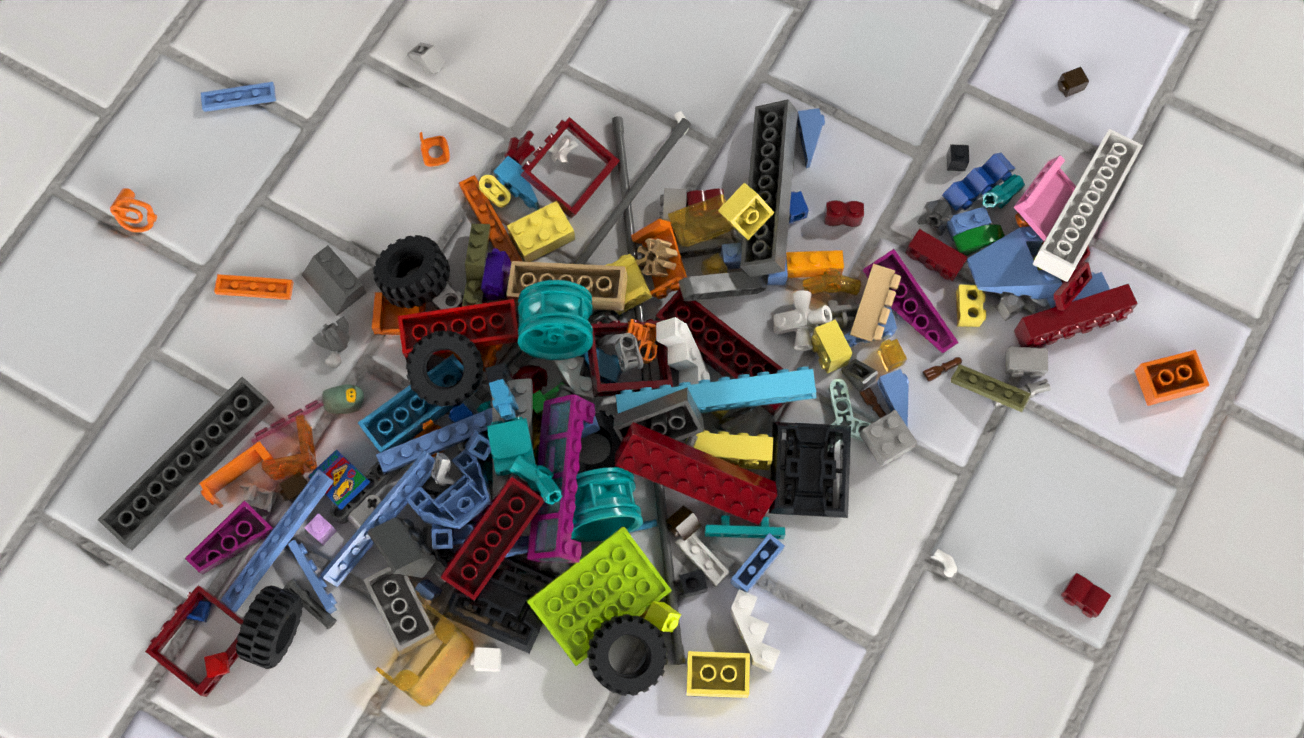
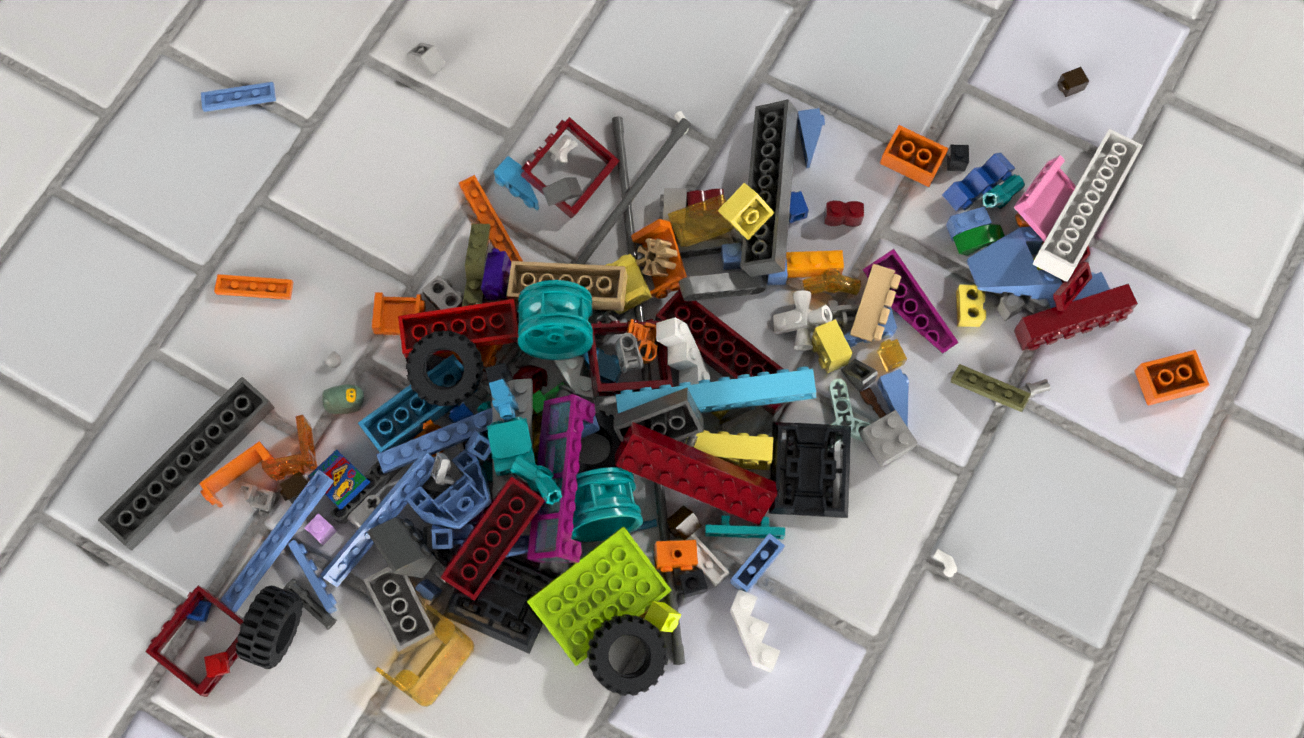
orange piece [110,188,157,233] -> none
magenta wedge [185,501,273,575] -> none
clear pink windscreen [251,399,324,444] -> none
dark grey slope [302,245,367,316] -> none
dark grey brick [312,316,349,352] -> none
black tyre [373,235,450,308] -> none
orange piece [419,132,450,167] -> none
white brick [471,647,502,672] -> none
light yellow plate [479,175,511,208] -> none
dark red rock [504,130,535,165] -> none
light yellow brick [507,201,575,262] -> none
light yellow brick [686,651,750,698] -> none
clear yellow brick [701,253,728,275] -> none
dark red brick [905,228,968,281] -> none
dark grey brick [917,200,953,236] -> none
reddish brown piece [923,357,962,382] -> none
light grey brick [1005,346,1048,378] -> none
dark red brick [1061,573,1111,618] -> none
none -> dark grey slope [542,177,583,206]
none -> orange brick [653,540,698,572]
none -> orange brick [880,125,949,187]

